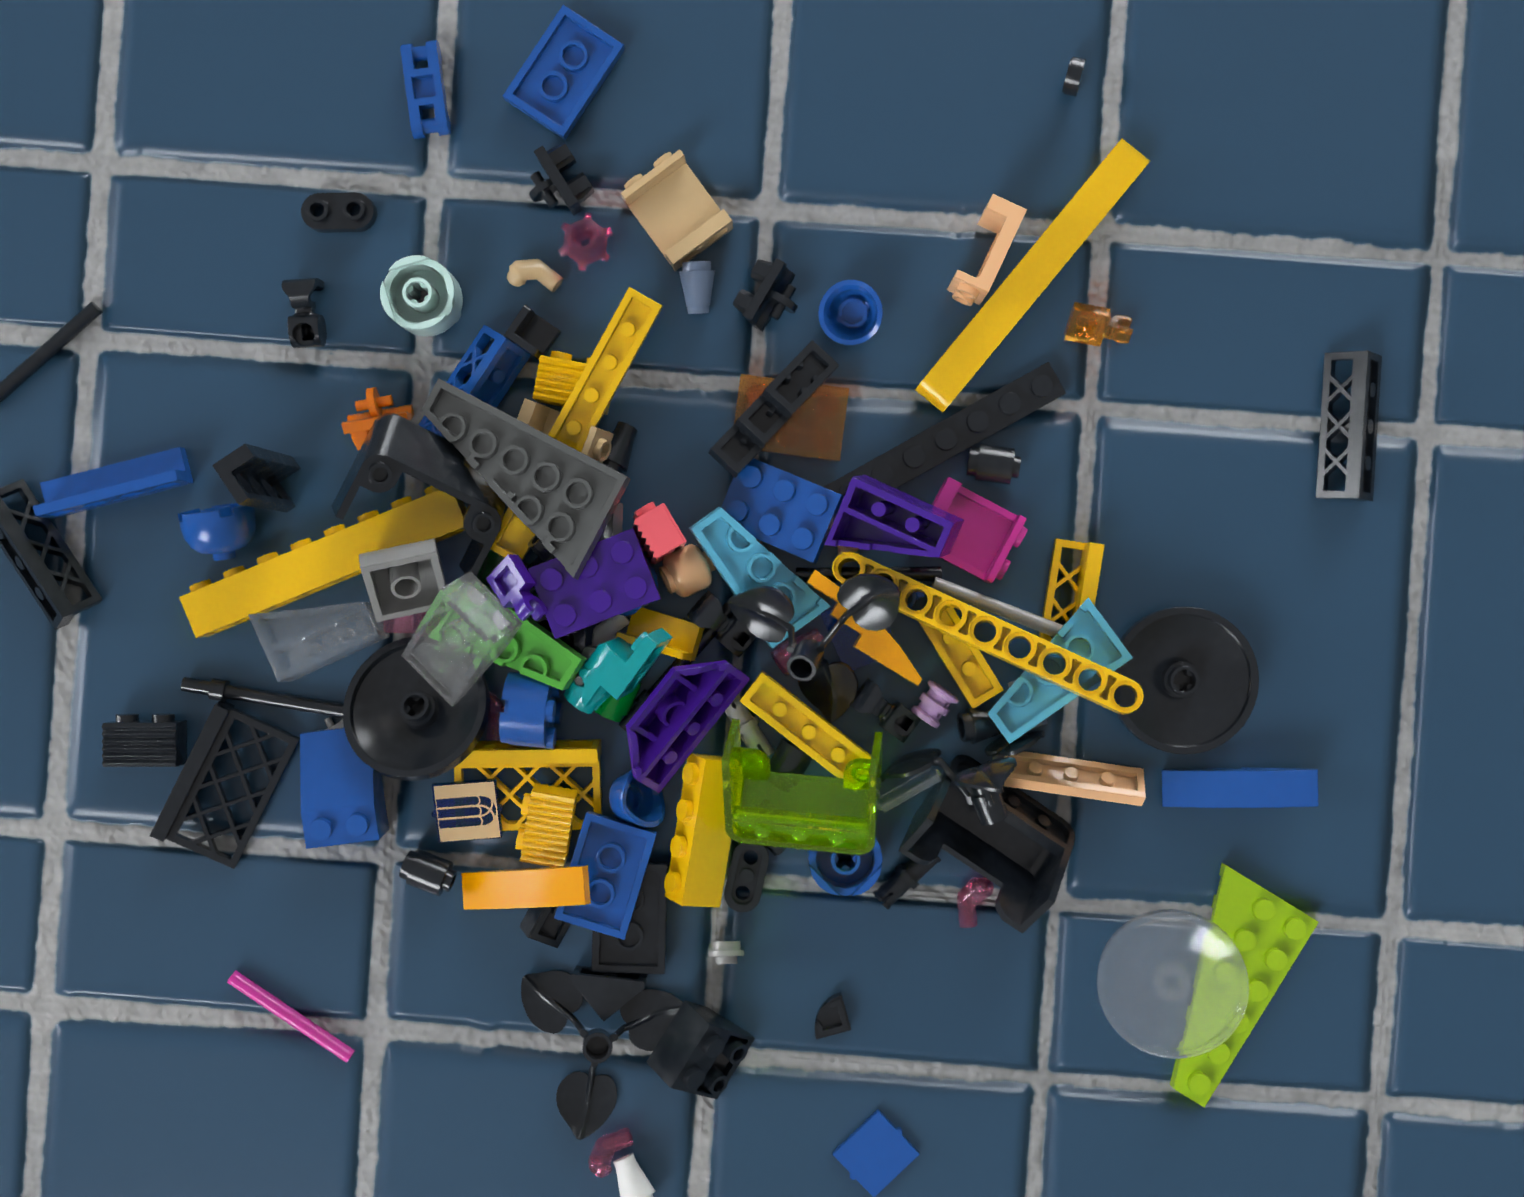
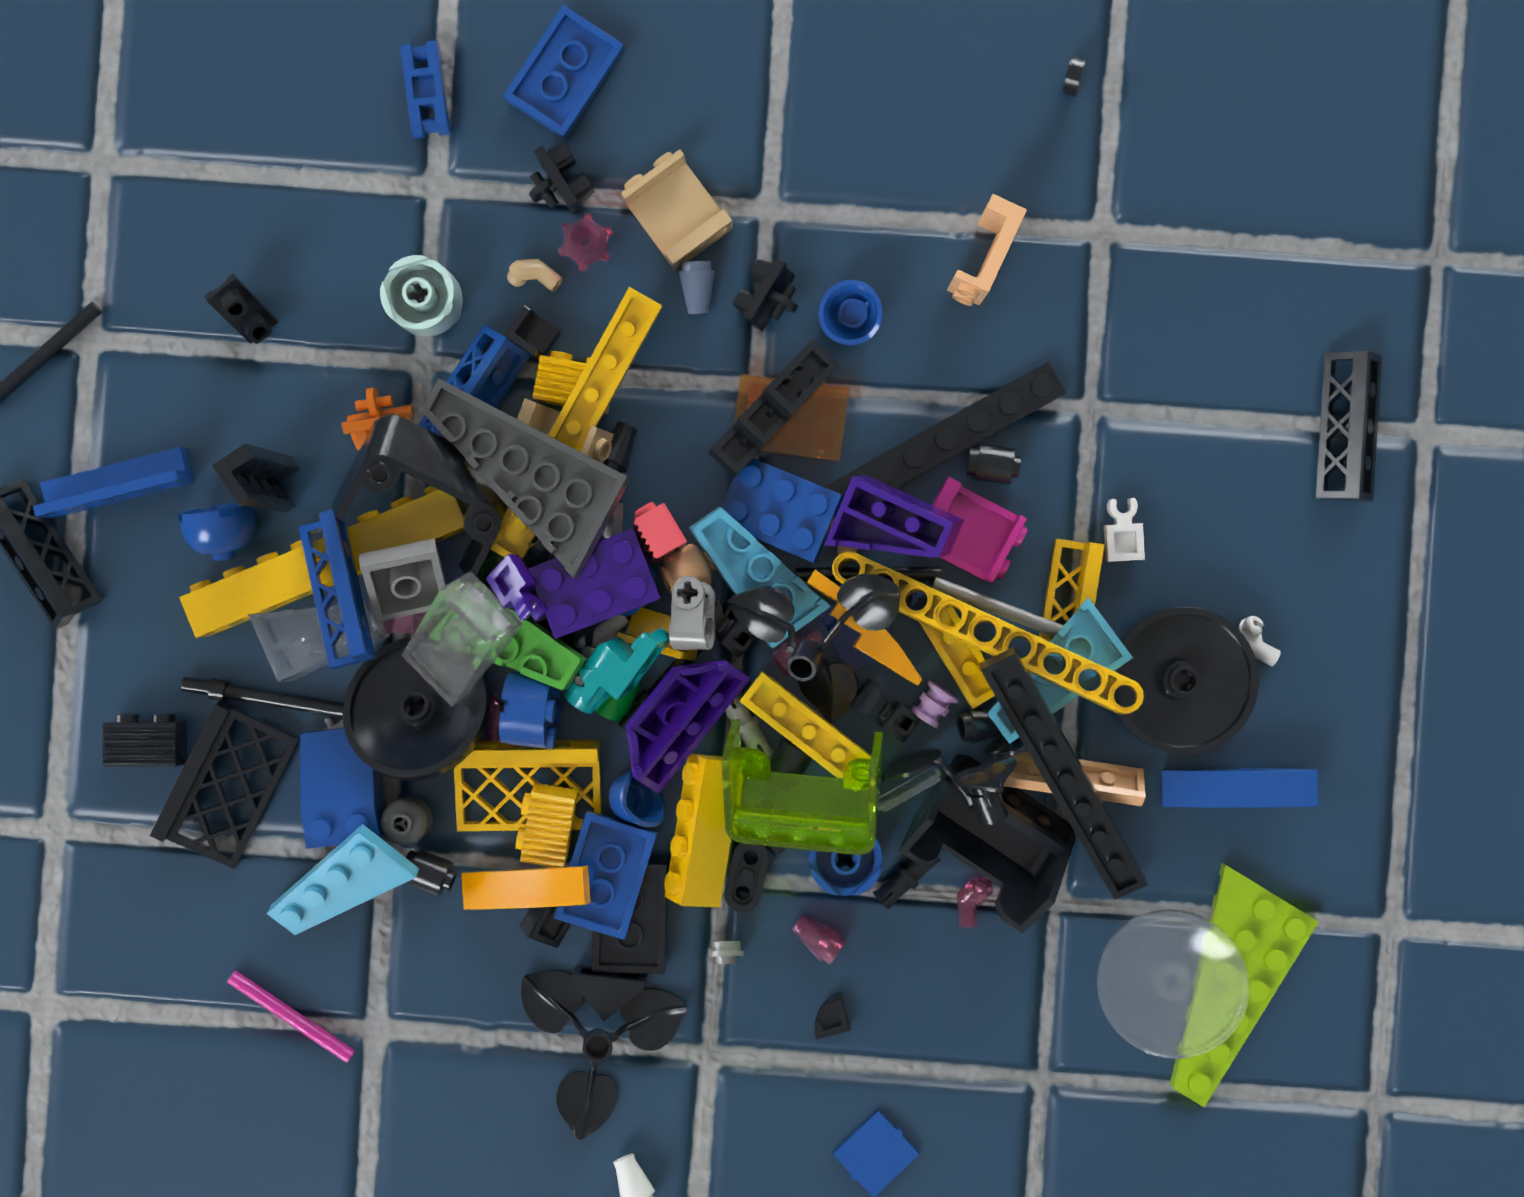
black leg [282,278,327,348] -> none
black plate [301,192,377,233] -> none
piece [432,778,503,843] -> none
clear pink arm [588,1127,633,1178] -> none
black slope [647,1000,755,1099] -> none
yellow beam [915,138,1150,413] -> none
clear orange plate [1064,302,1133,347] -> none
none -> black hips [204,273,278,344]
none -> medium azure wing [267,824,419,935]
none -> blue fence [299,509,376,670]
none -> dark grey head [380,796,433,846]
none -> light grey piece [669,576,716,650]
none -> clear pink cone [791,914,847,965]
none -> black plate [979,647,1148,900]
none -> white plate [1103,498,1145,562]
none -> white arm [1238,616,1281,667]

